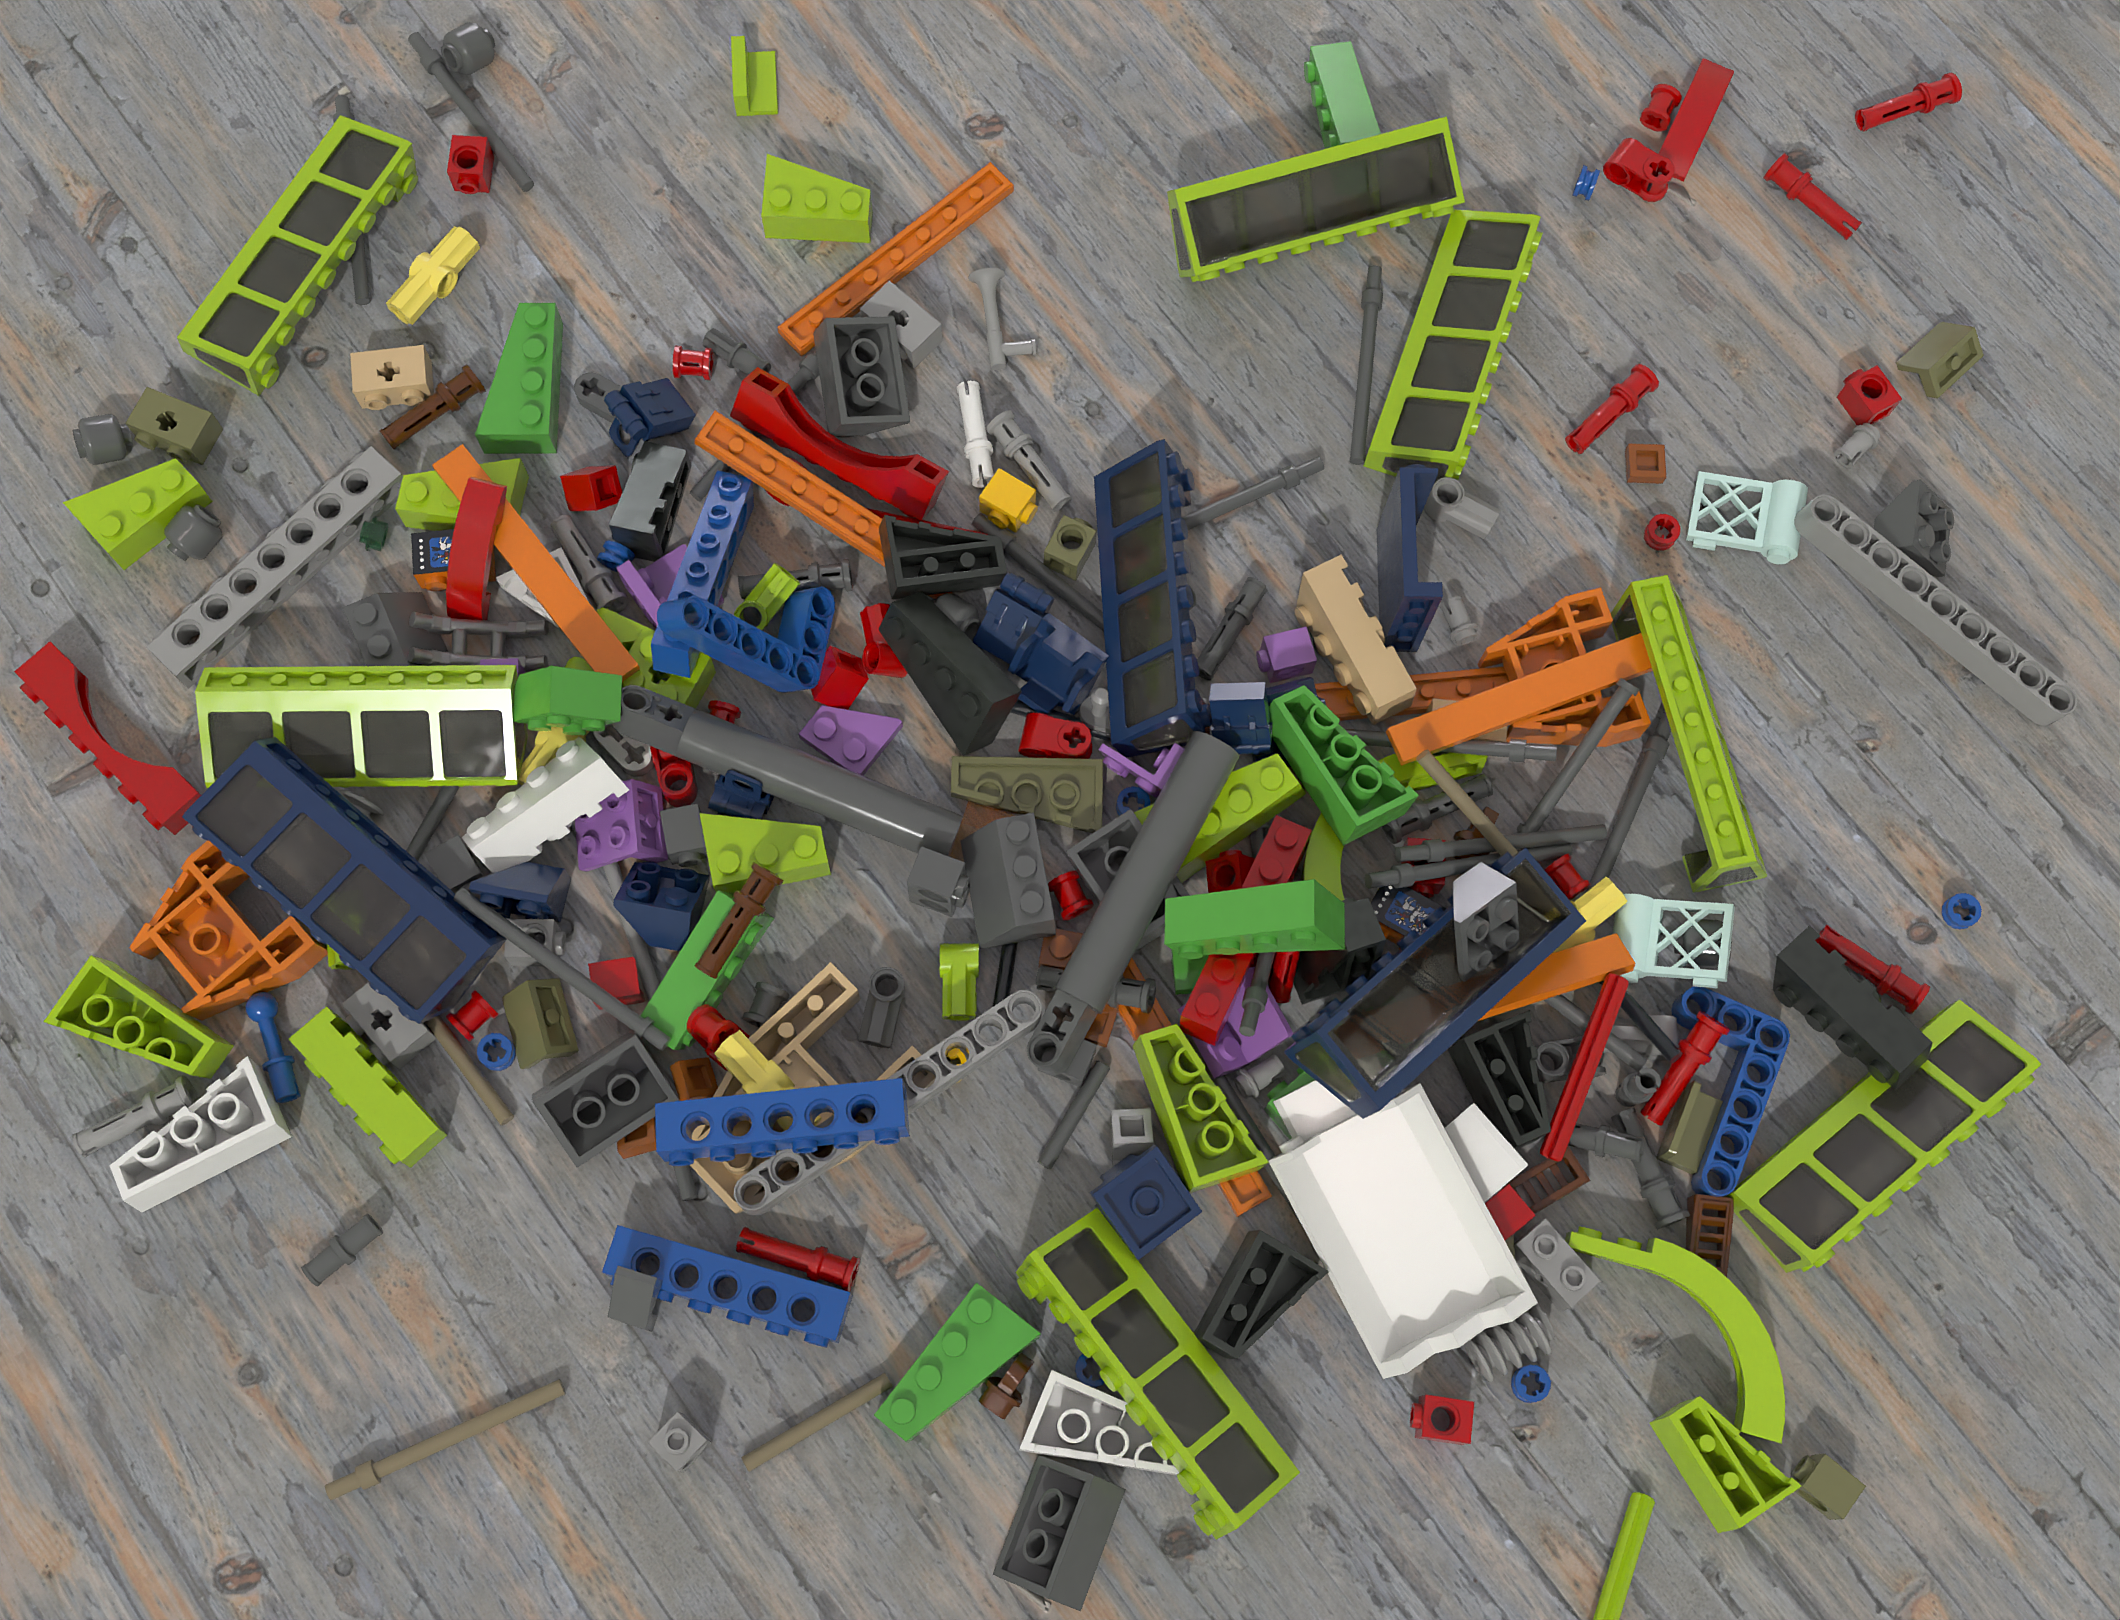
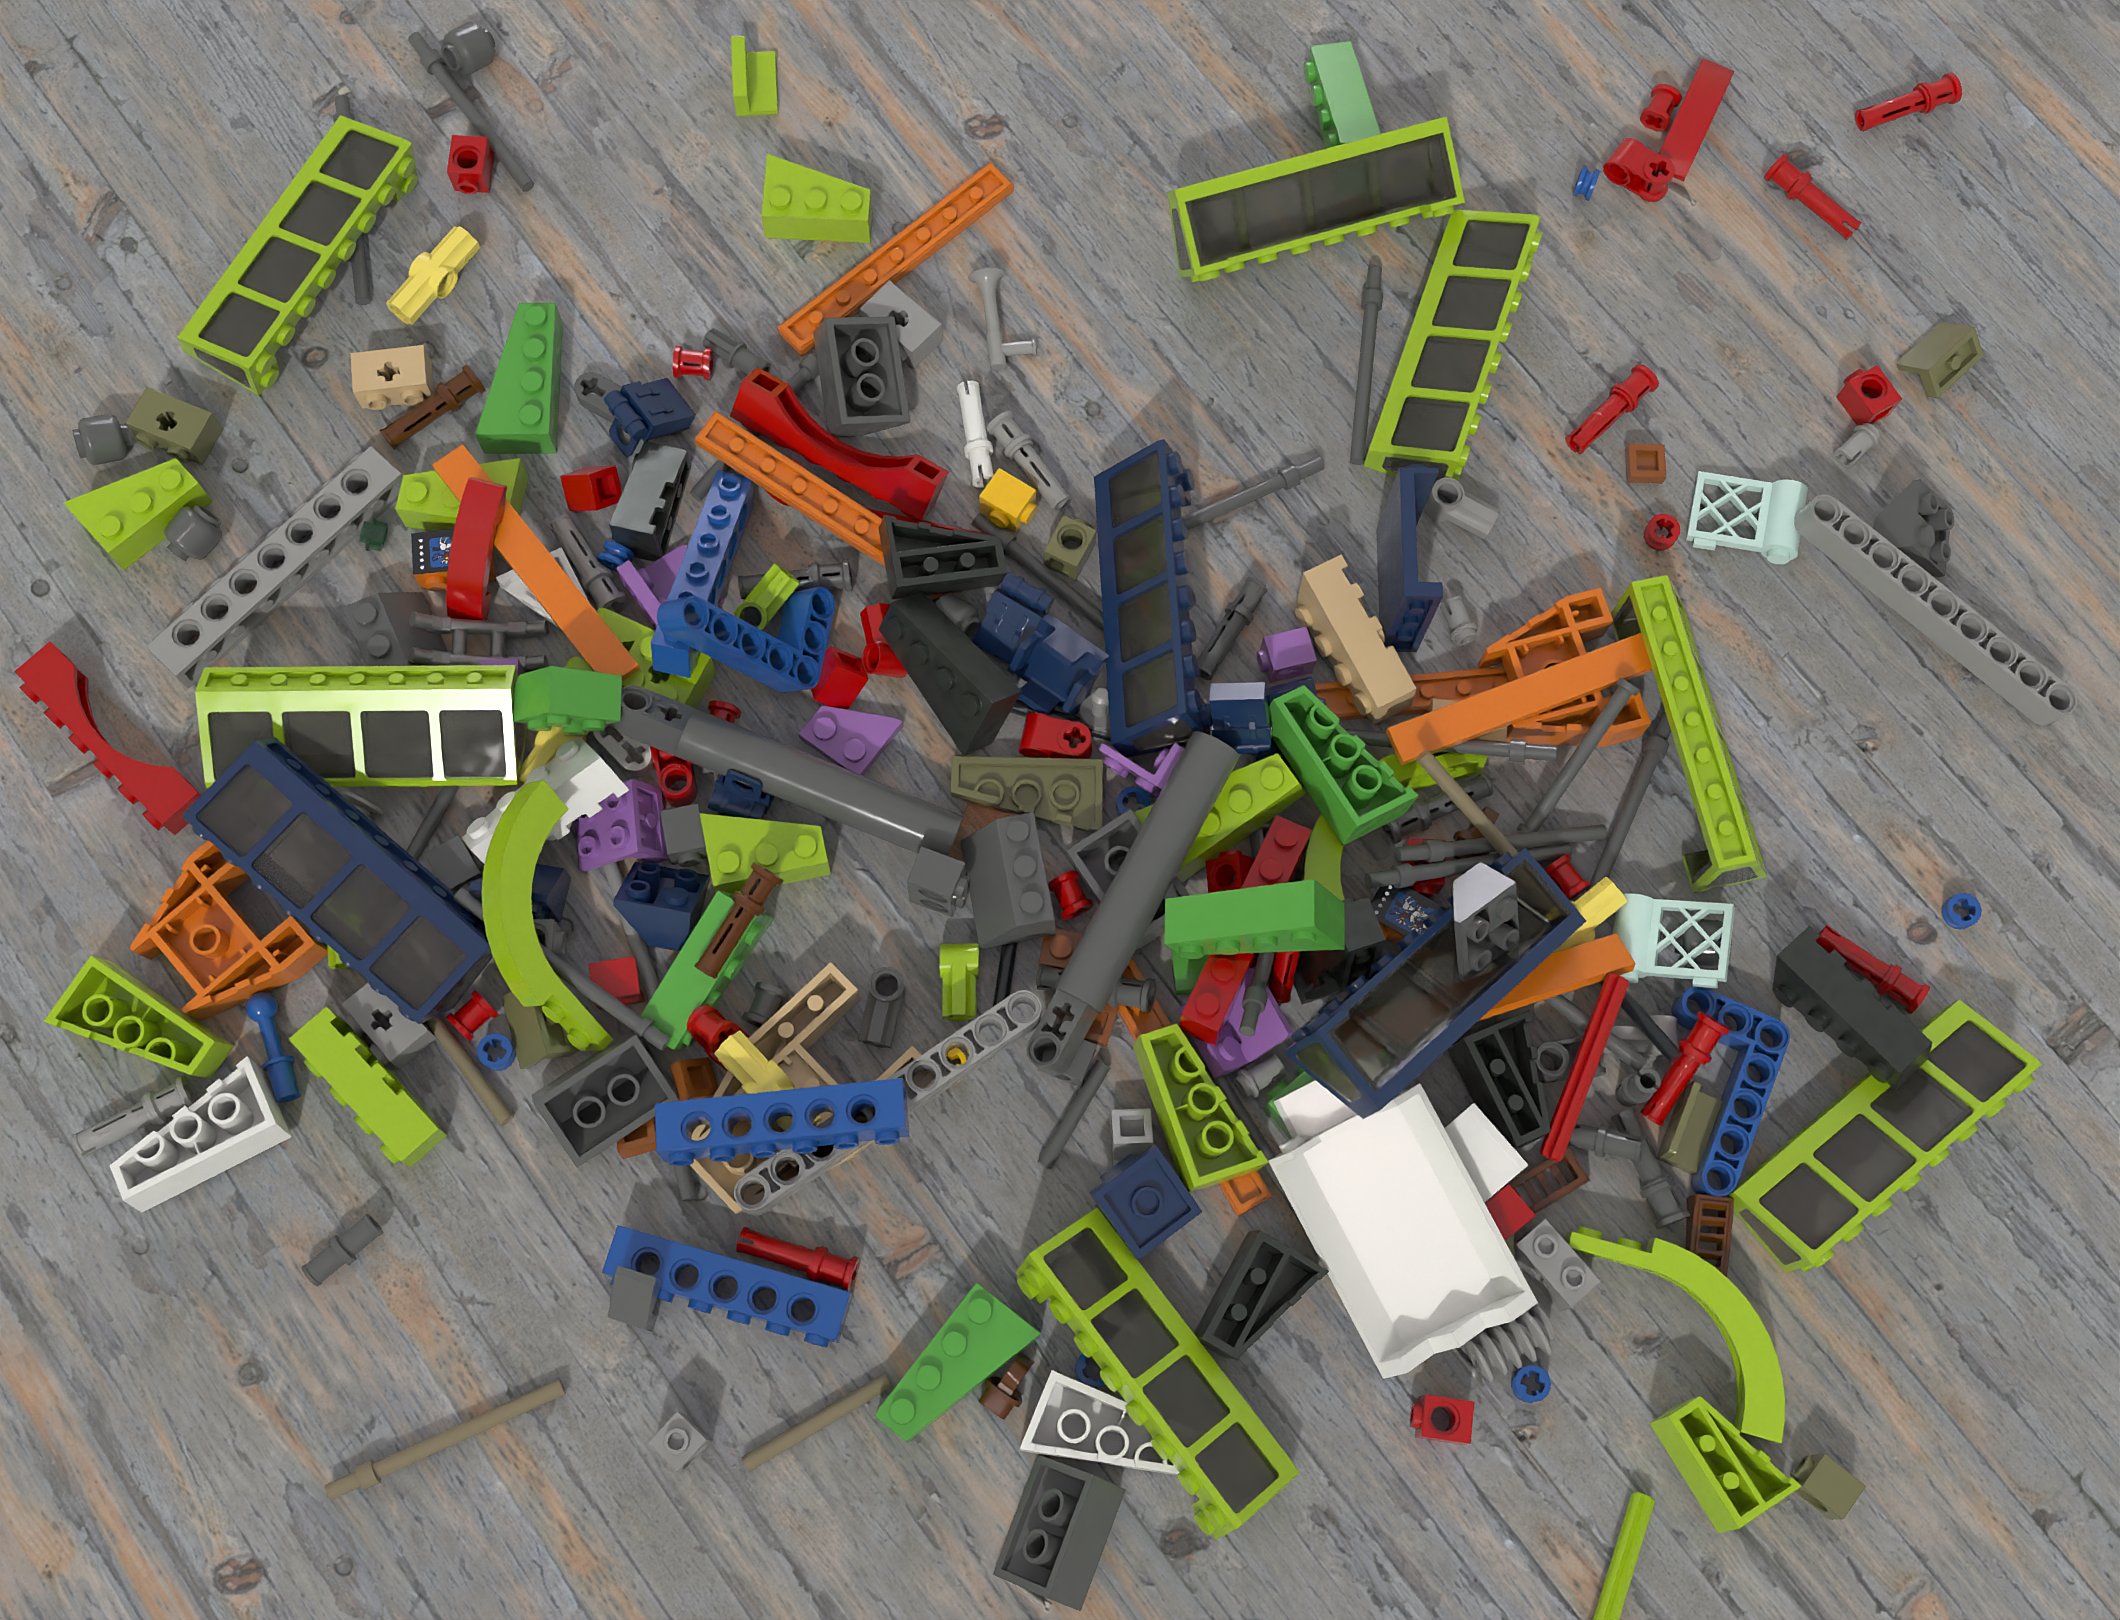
none -> lime arch [482,780,613,1051]

